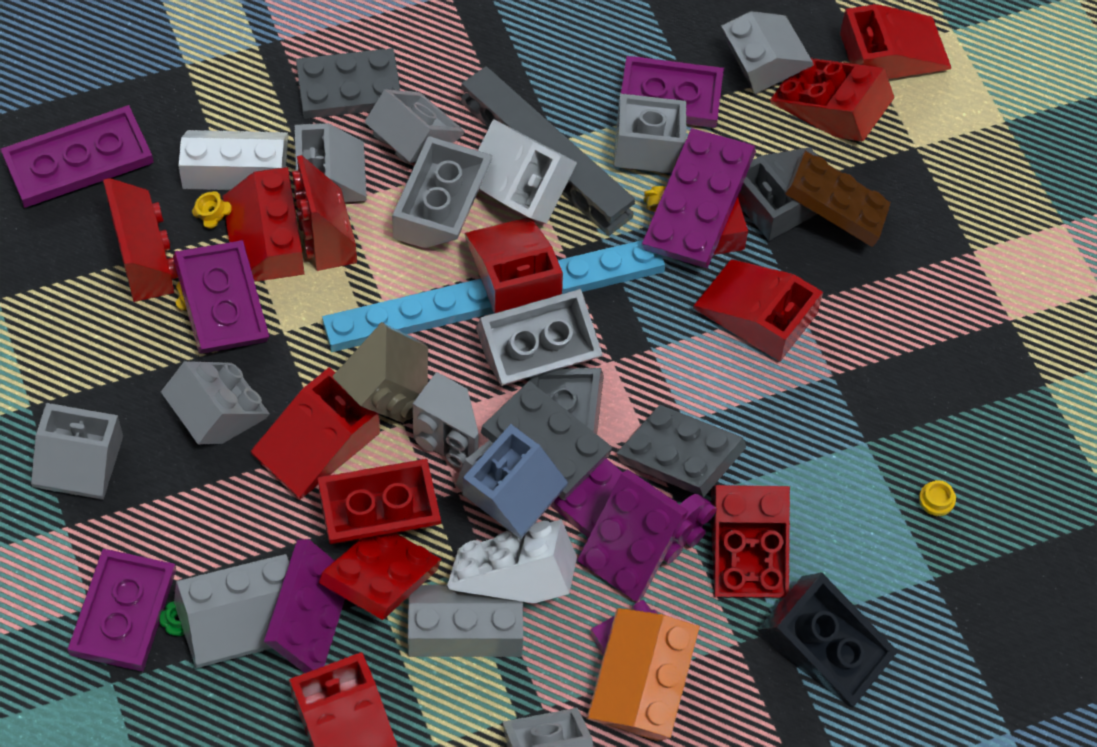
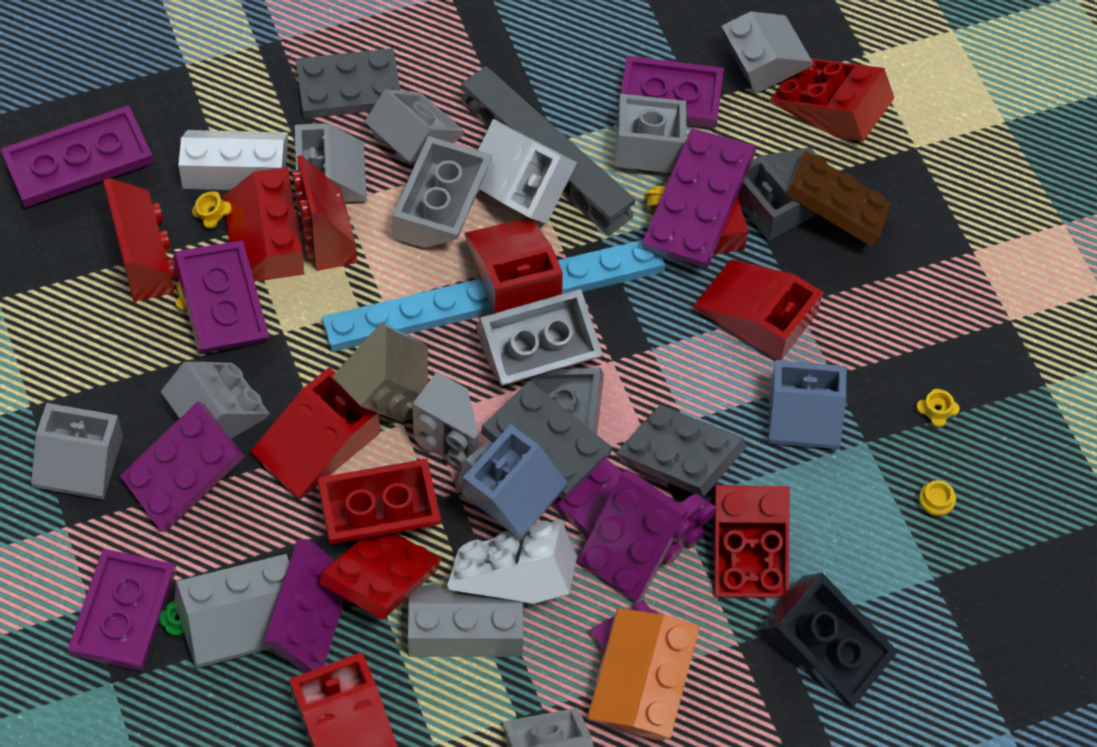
red slope [840,4,951,79] -> none
none -> magenta plate [120,401,245,531]
none -> sand blue slope [768,360,847,449]
none -> yellow plate [917,389,960,427]

